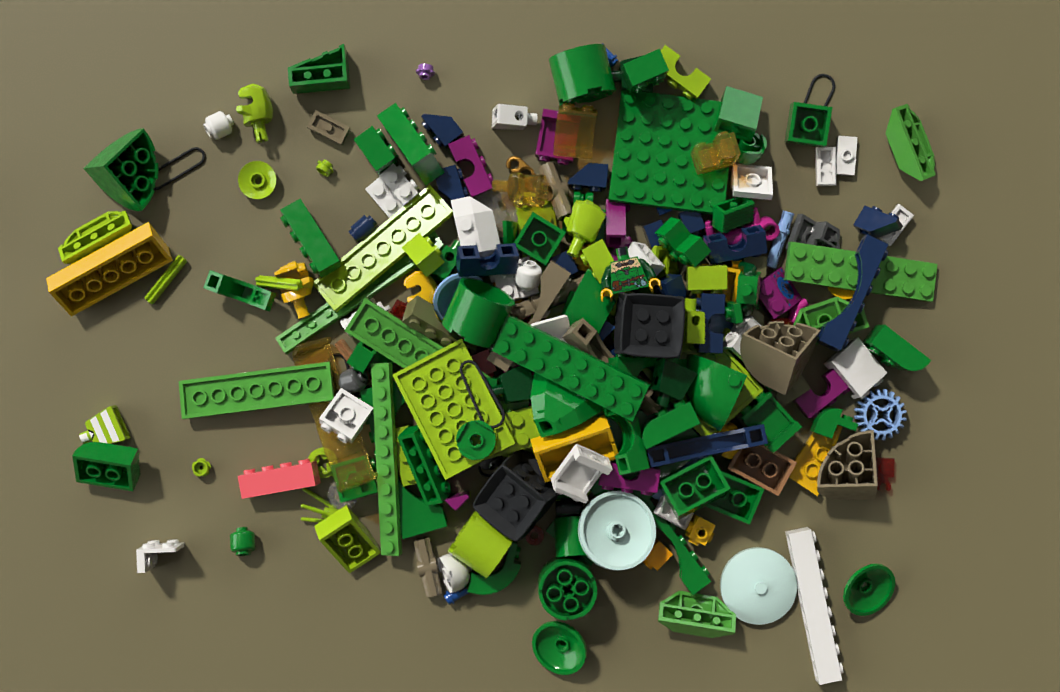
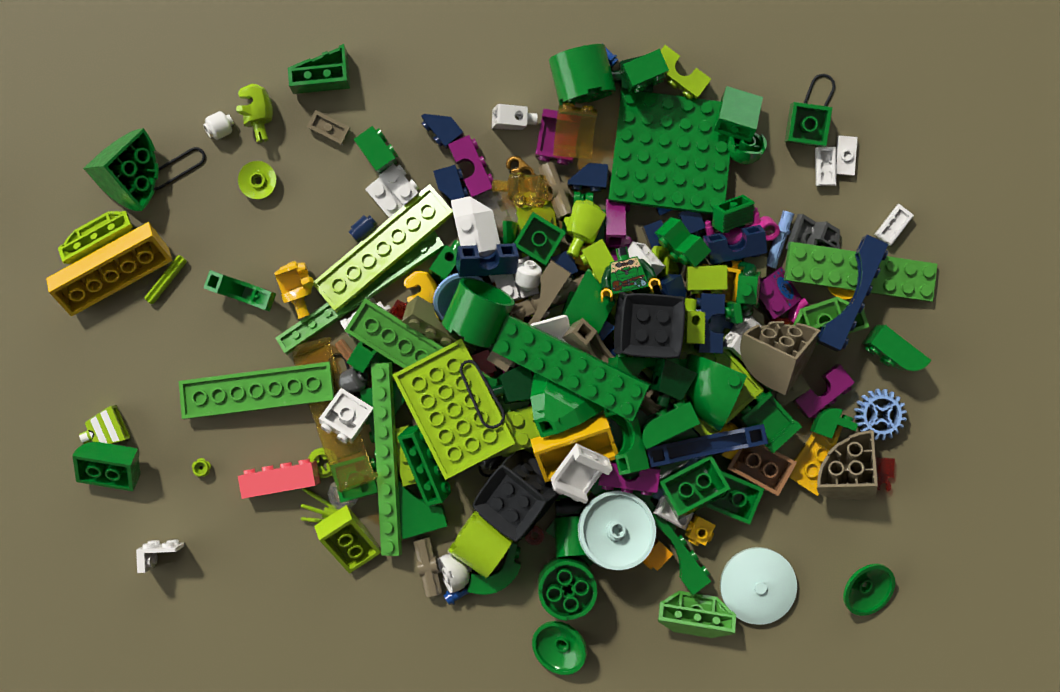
green head [230,527,256,556] -> none
lime axle [255,275,303,291] -> none
green brick [280,198,341,278] -> none
lime plate [316,159,334,177] -> none
green wedge [377,102,445,186] -> none
lime brick [401,233,444,277] -> none
medium lavender plate [416,63,435,80] -> none
magenta slope [445,491,470,510] -> none
green plate [456,420,496,460] -> none
clear yellow brick [691,131,741,175] -> none
white plate [731,163,773,200] -> none
white brick [785,527,844,685] -> none
white panel [824,338,887,399] -> none
dark blue slope [853,206,903,239] -> none
bright green wedge [885,104,936,181] -> none

